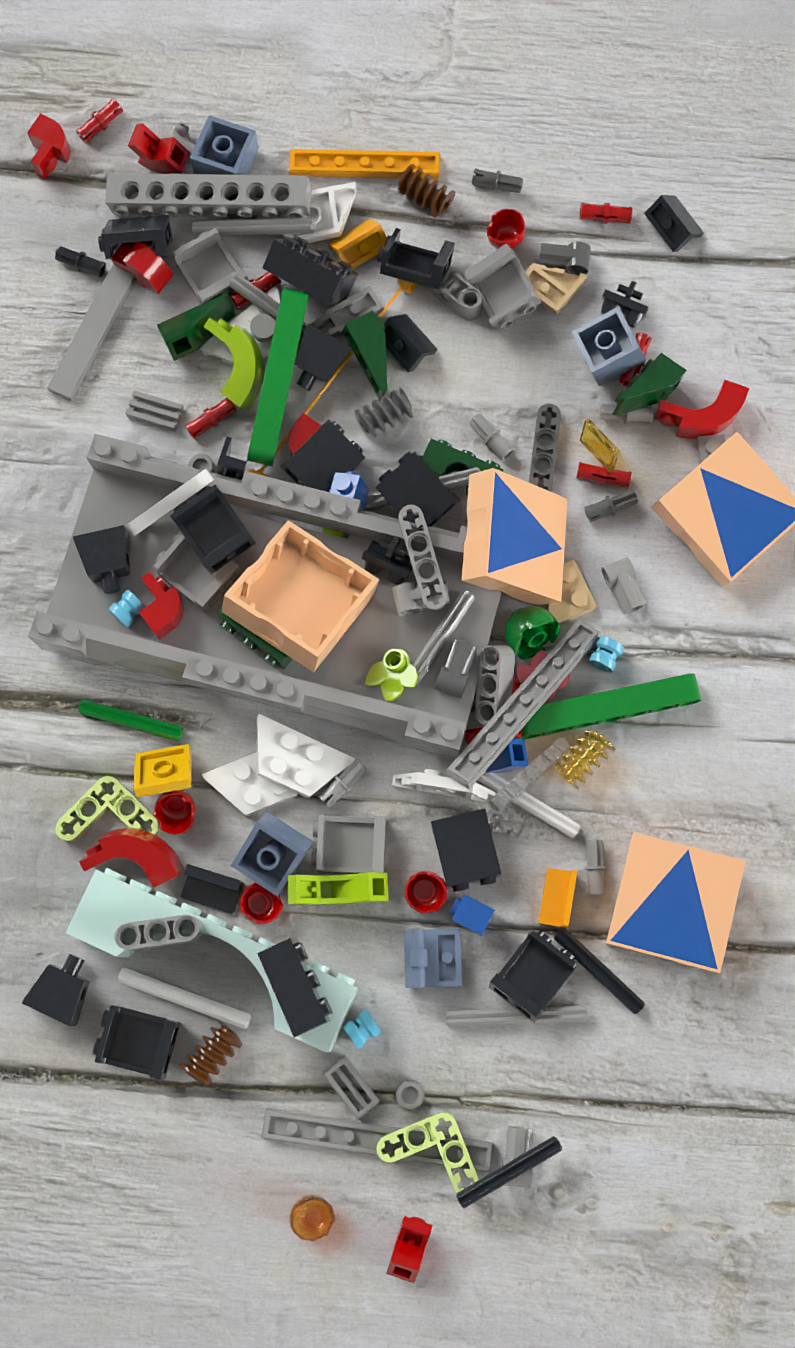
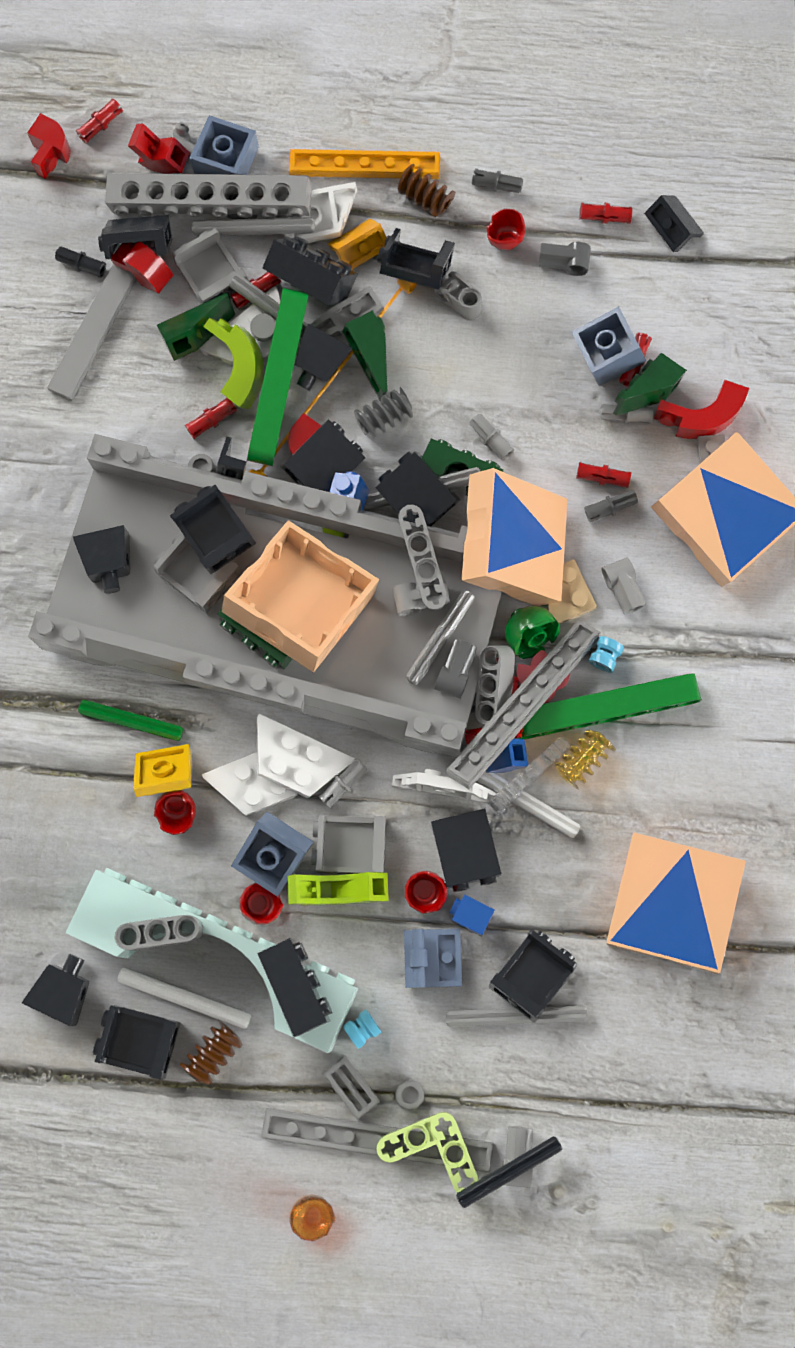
yellowish green beam [55,776,160,842] -> none
red arch [79,828,184,888] -> none
medium azure wheel [108,589,146,628] -> none
light grey tile [125,390,184,431] -> none
white beam [125,469,214,537] -> none
red brick [139,572,184,640] -> none
black panel [181,864,244,914] -> none
black hips [361,537,413,585] -> none
lime plate [365,649,418,702] -> none
black panel [384,314,438,372] -> none
red brick [386,1216,433,1283] -> none
light grey panel [463,244,542,330] -> none
tan wing [525,263,588,316] -> none
dark grey beam [528,403,561,492] -> none
light orange panel [538,867,577,928] -> none
black axle [554,928,645,1014] -> none
clear yellow slope [579,419,620,472] -> none
light grey axle [584,839,607,895] -> none
black hips [601,281,648,328] -> none

